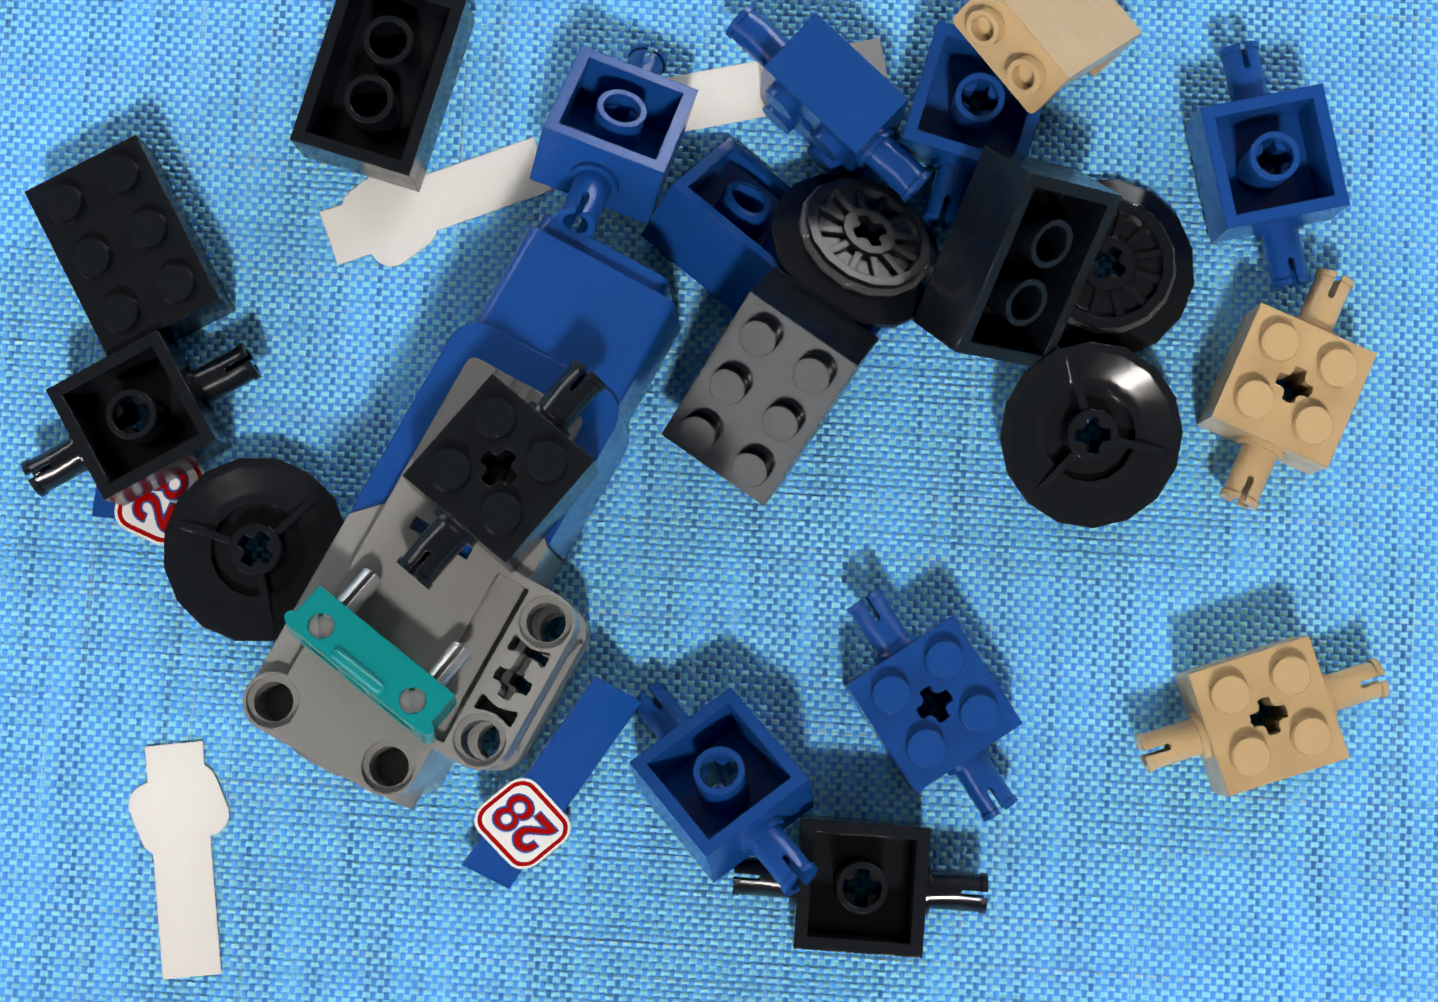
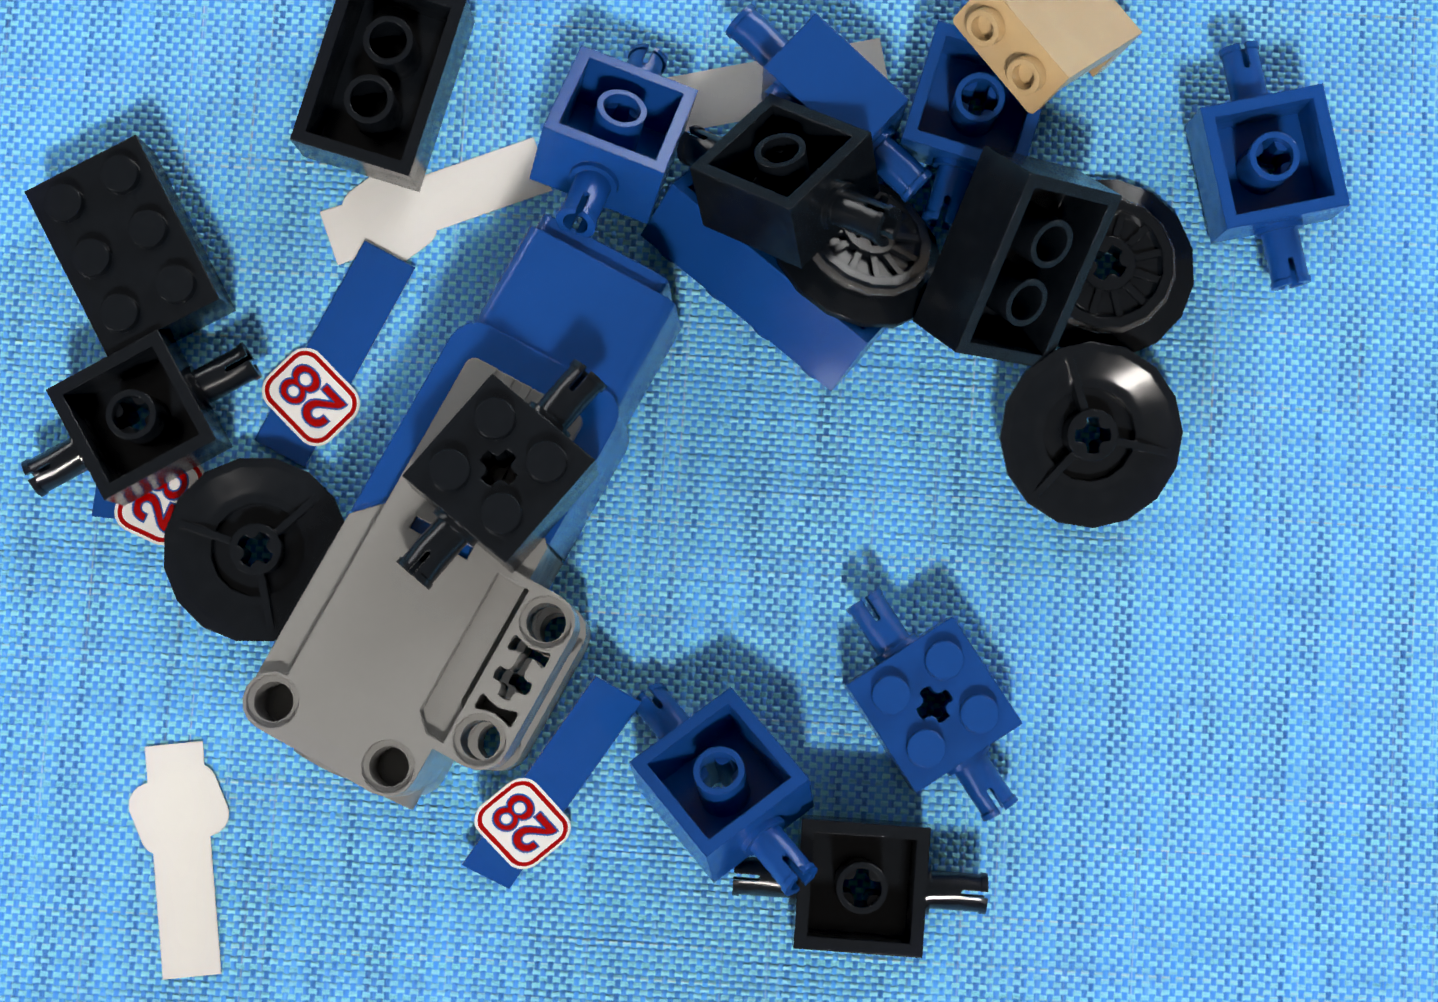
teal piece [284,568,471,744] -> none
brick [661,267,880,506] -> none
tan brick [1135,636,1390,796] -> none
tan brick [1196,268,1377,510] -> none
none -> blue sticker [254,241,415,467]
none -> black brick [677,93,902,269]

